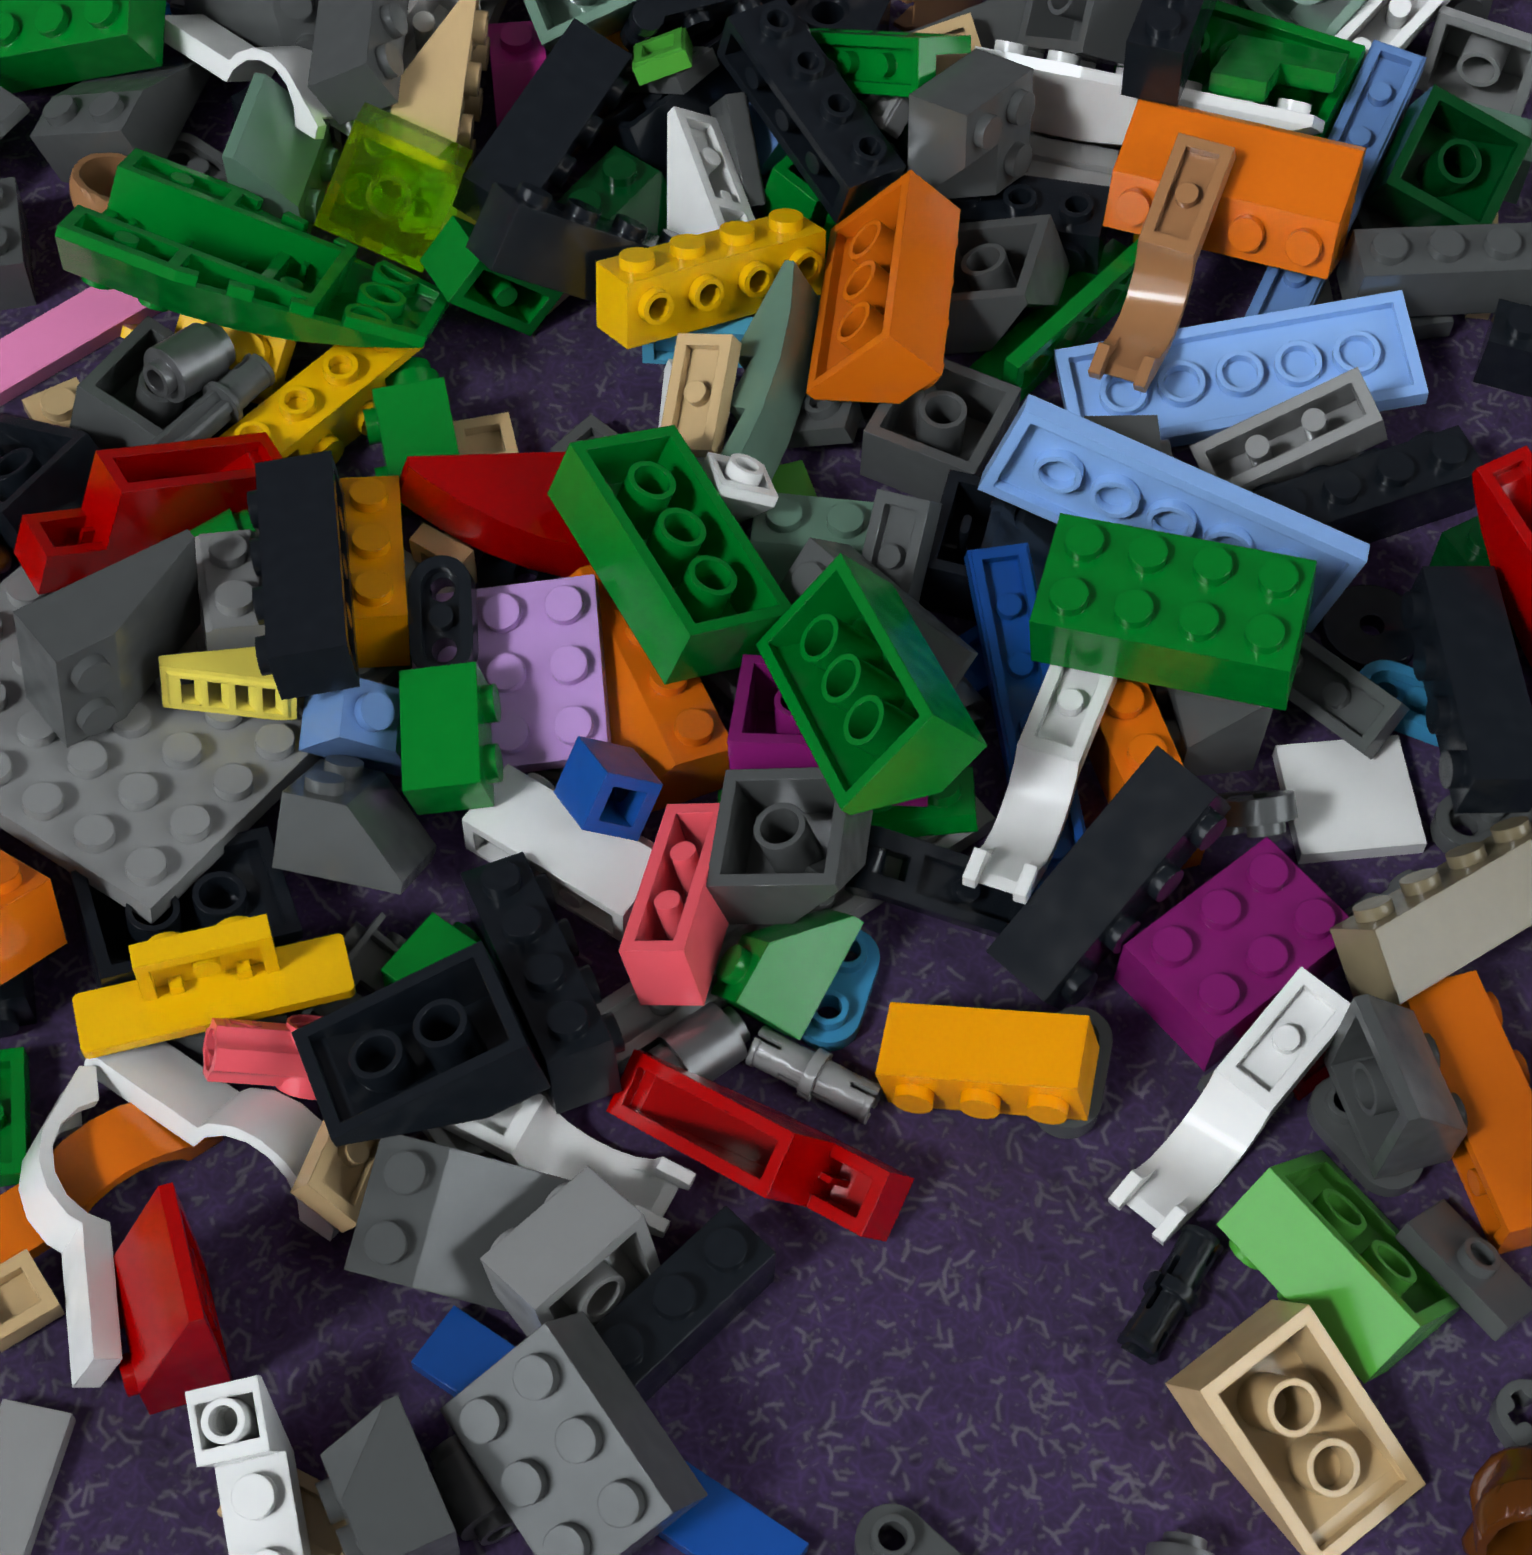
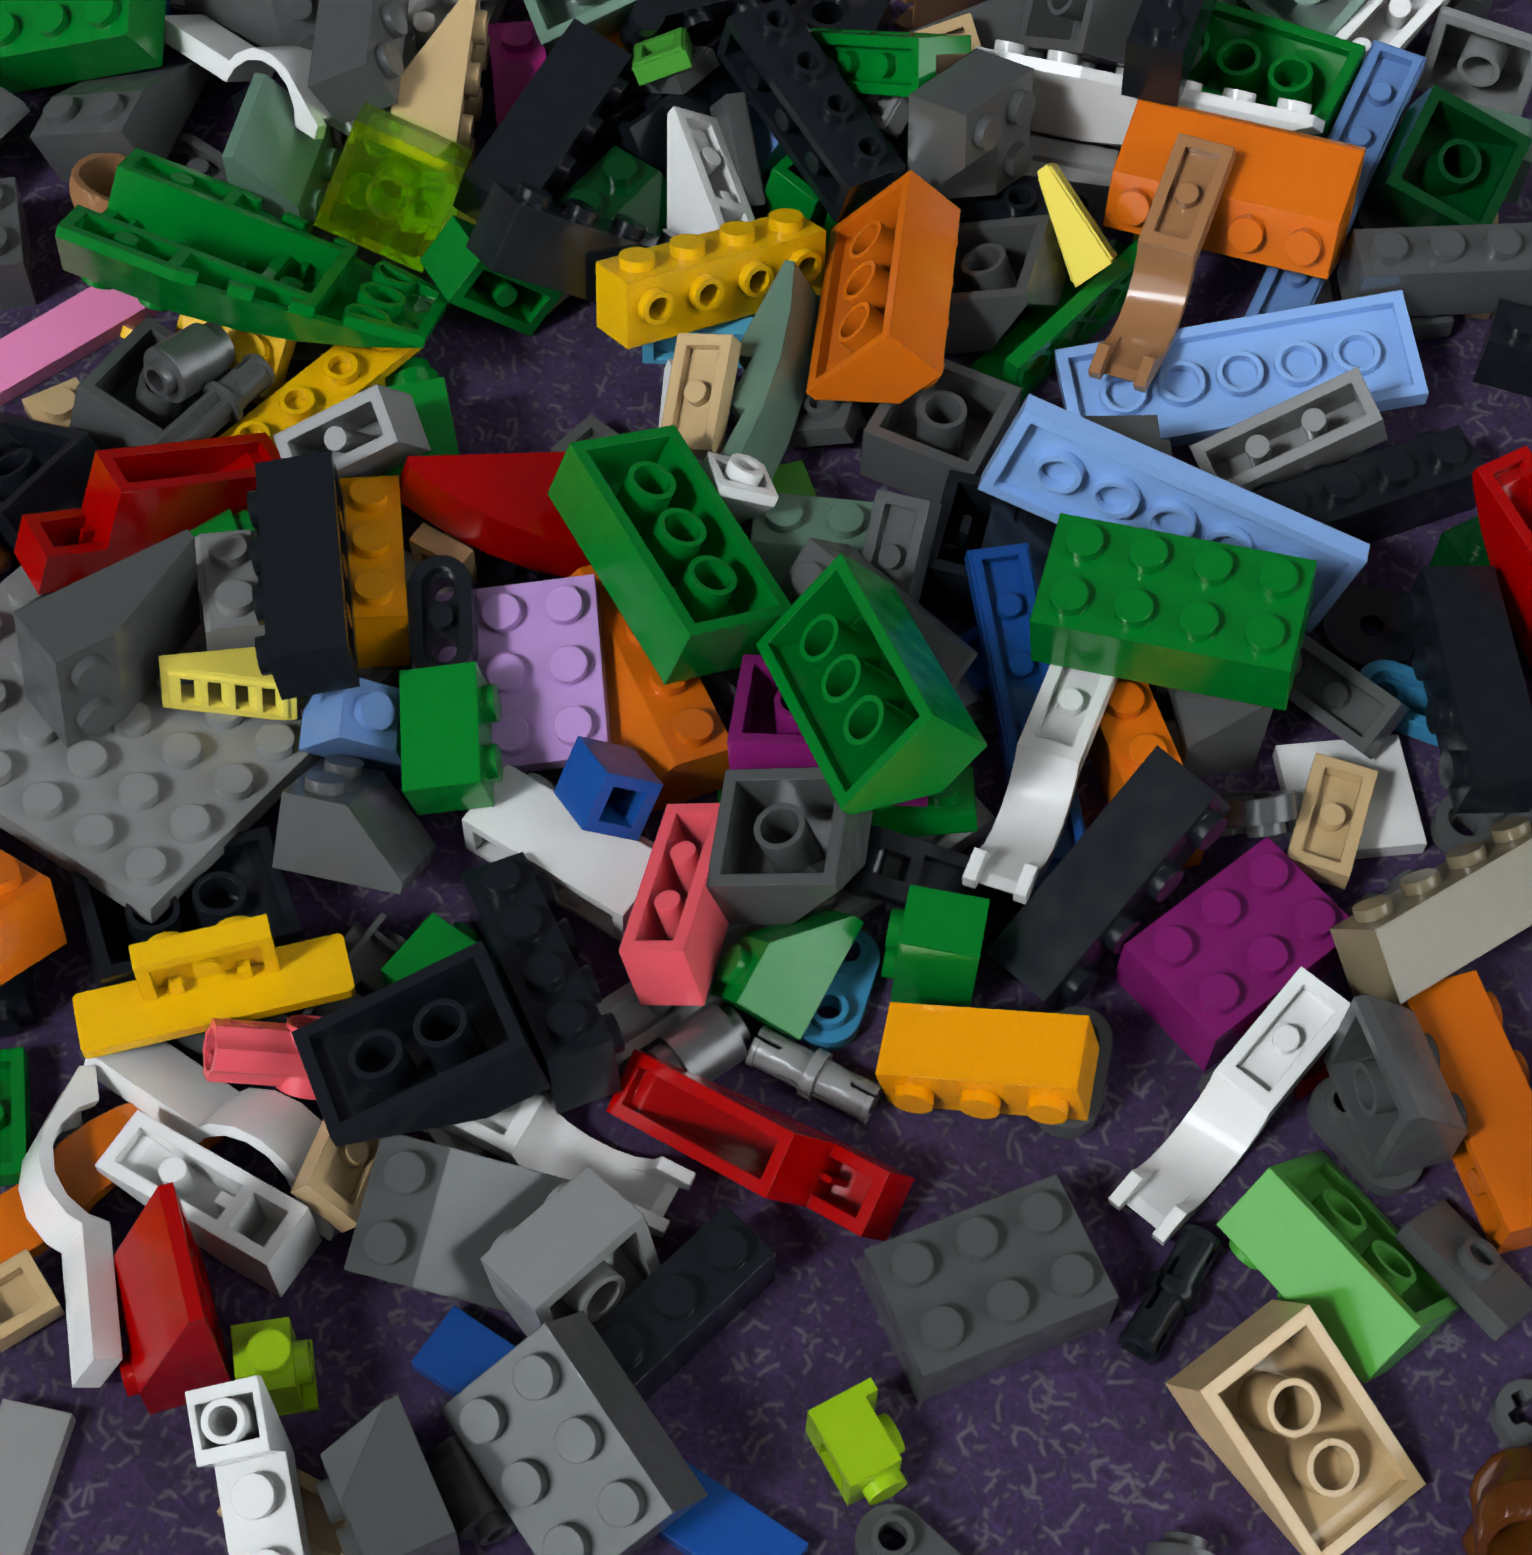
tan plate [453,412,519,455] -> none
green tile [1208,34,1349,103] -> none
none -> white slope [95,1109,322,1297]
none -> lime brick [231,1317,319,1416]
none -> light grey brick [273,384,431,478]
none -> lime brick [805,1377,907,1506]
none -> dark grey brick [860,1174,1119,1403]
none -> green brick [881,884,990,1007]
none -> light yellow slope [1037,162,1117,288]
none -> tan plate [1286,752,1378,890]

